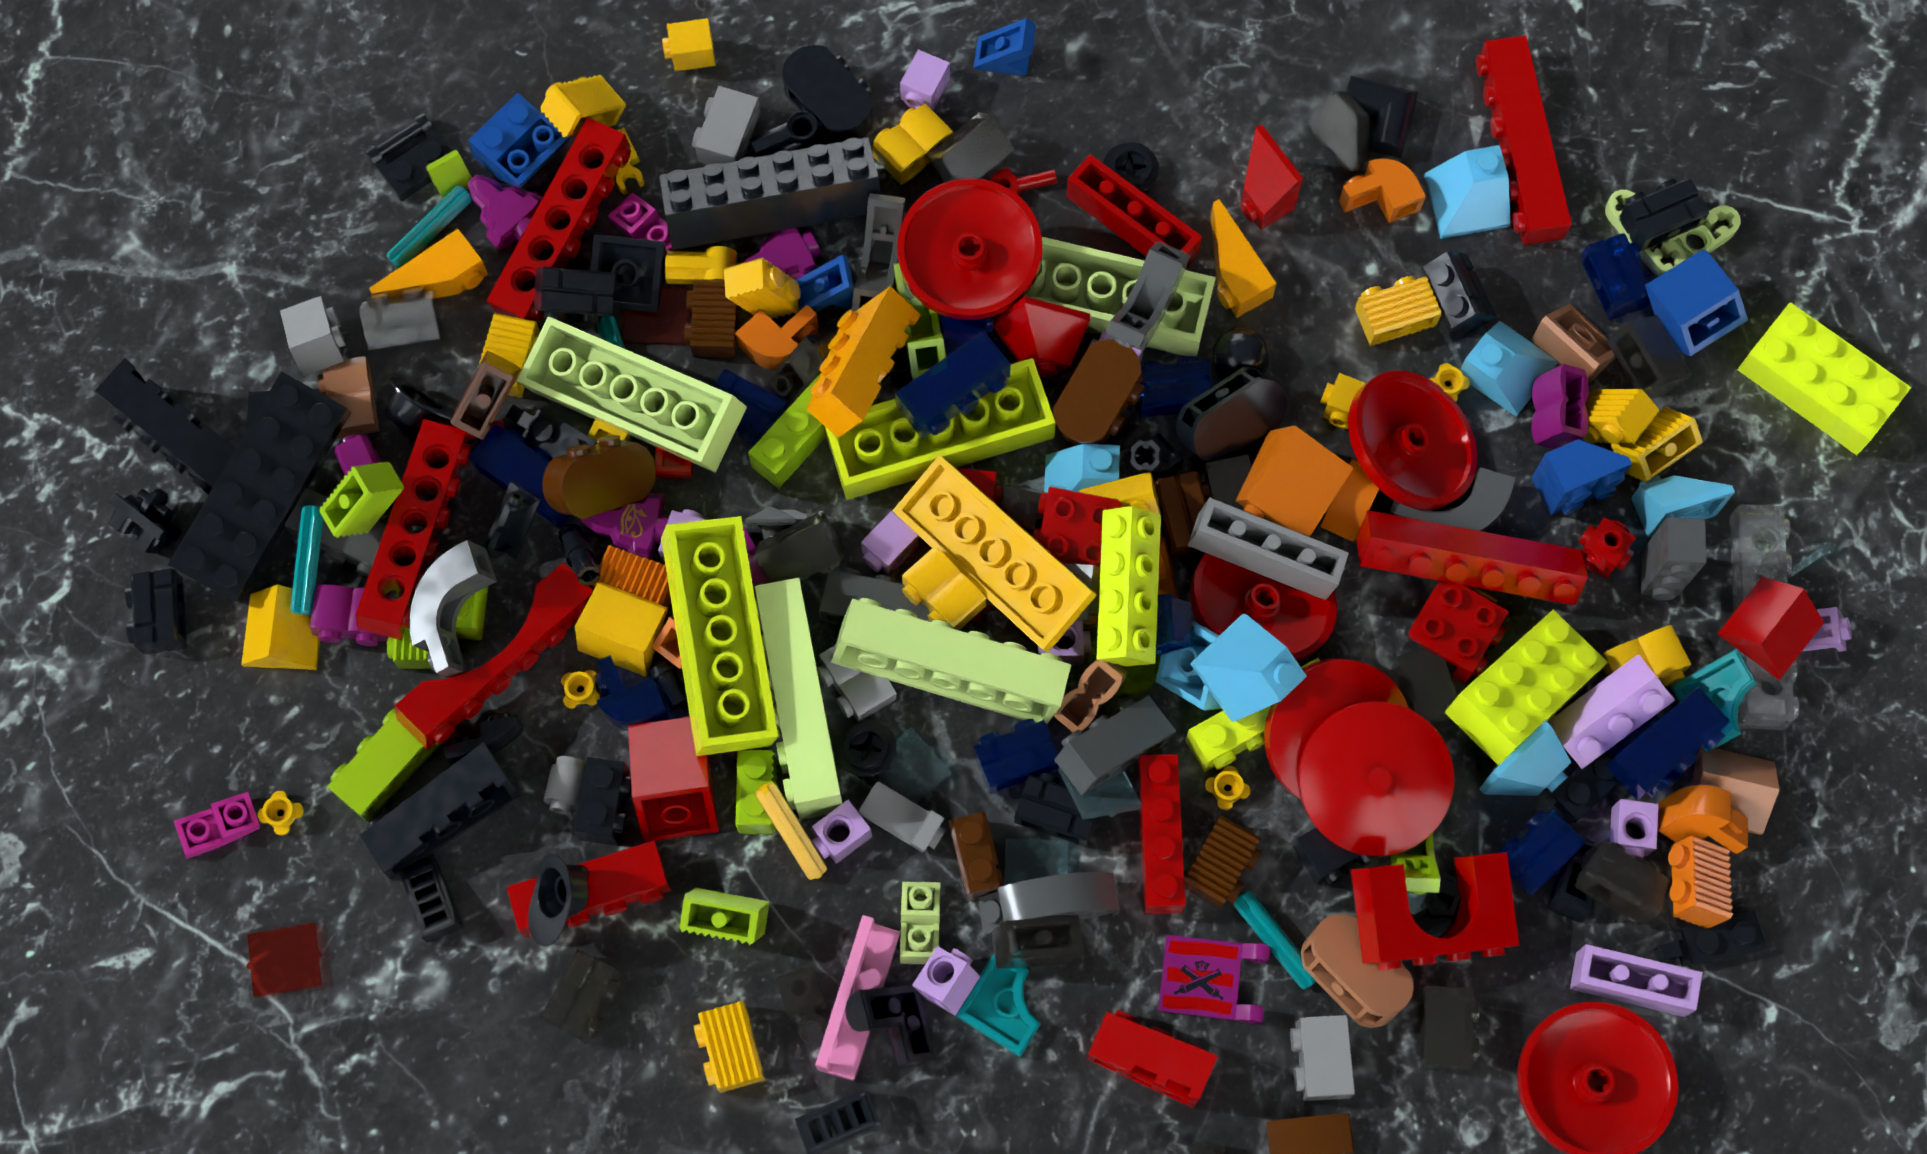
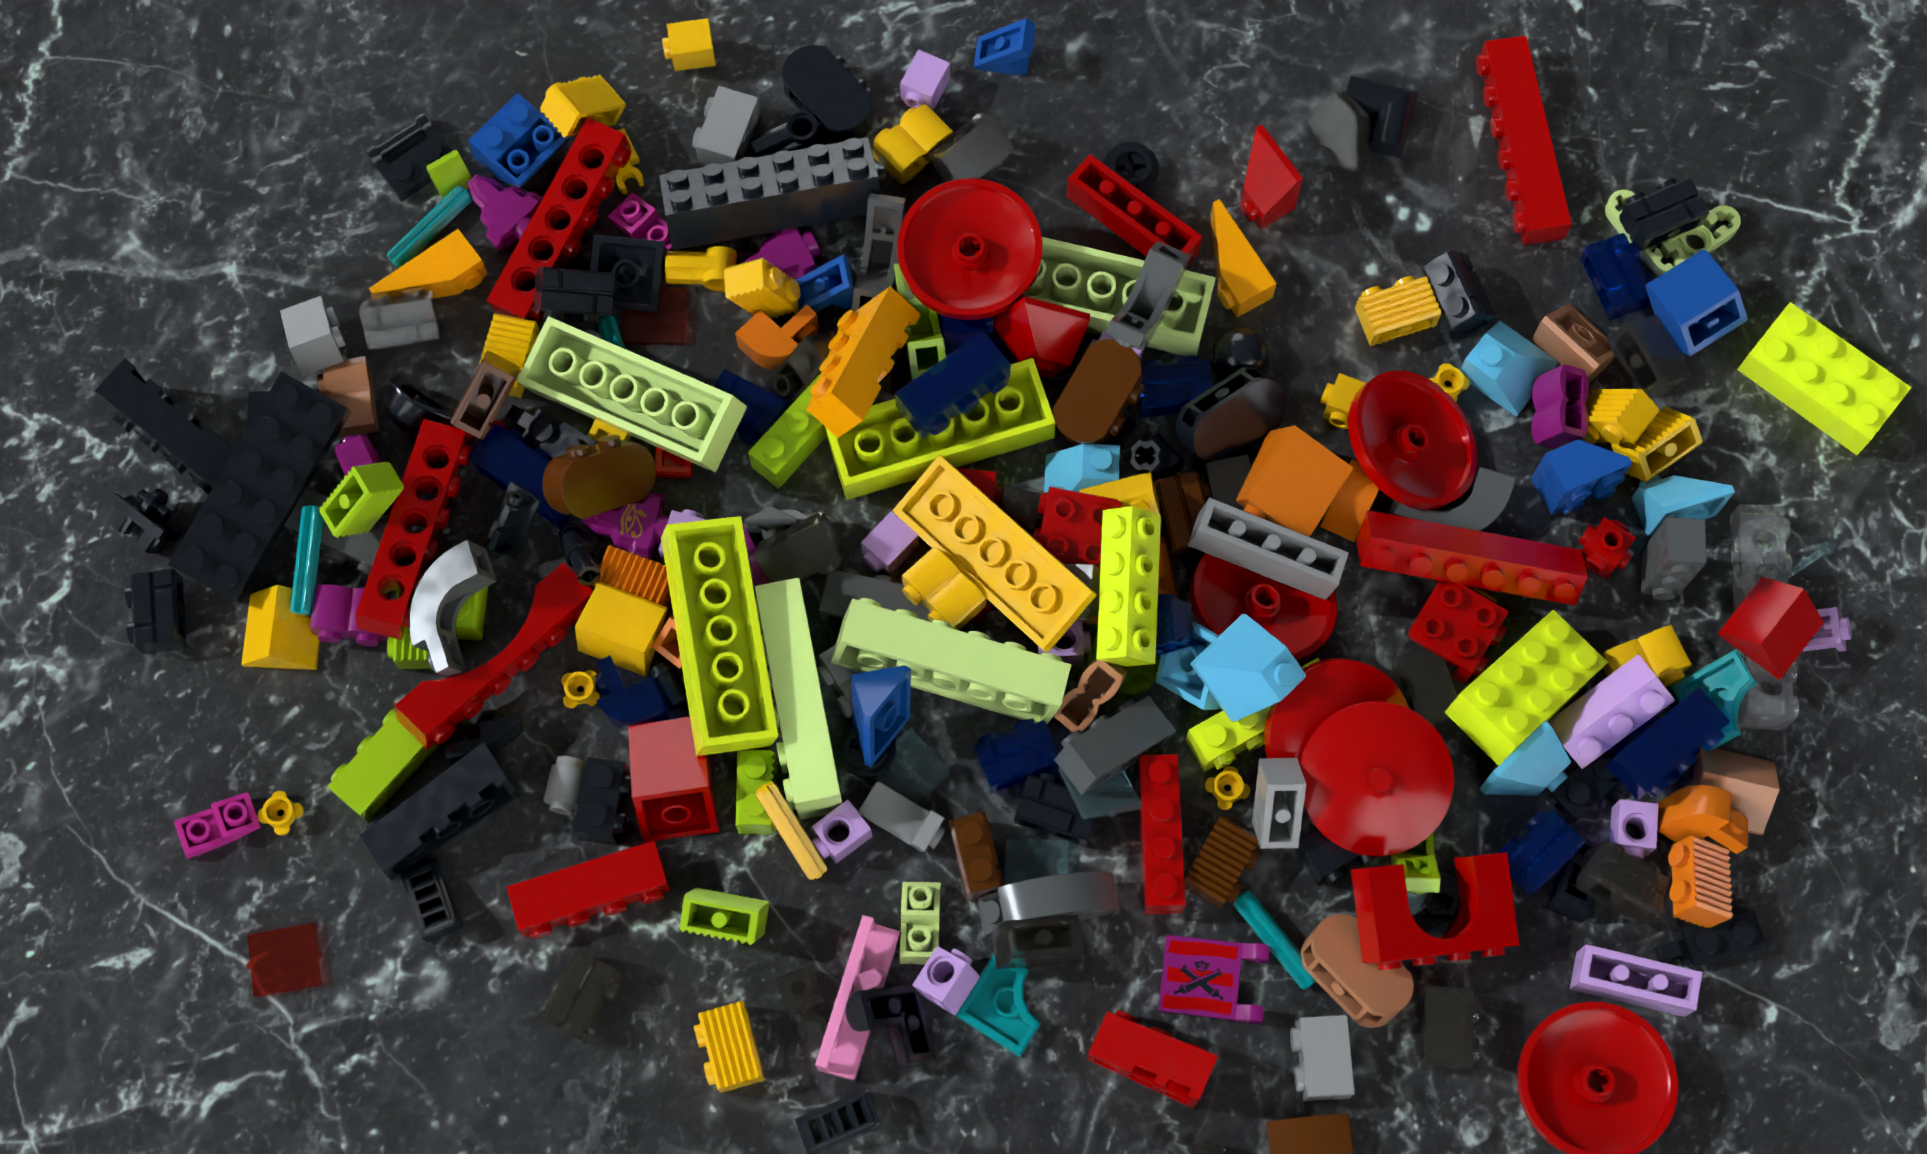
black piece [528,854,589,947] -> none
reddish brown brick [684,279,739,359] -> none
red bar [990,168,1057,195] -> none
orange brick [1339,159,1426,224] -> none
medium azure slope [1424,145,1510,239] -> none
none -> blue slope [851,665,911,767]
none -> light grey brick [1252,758,1306,849]

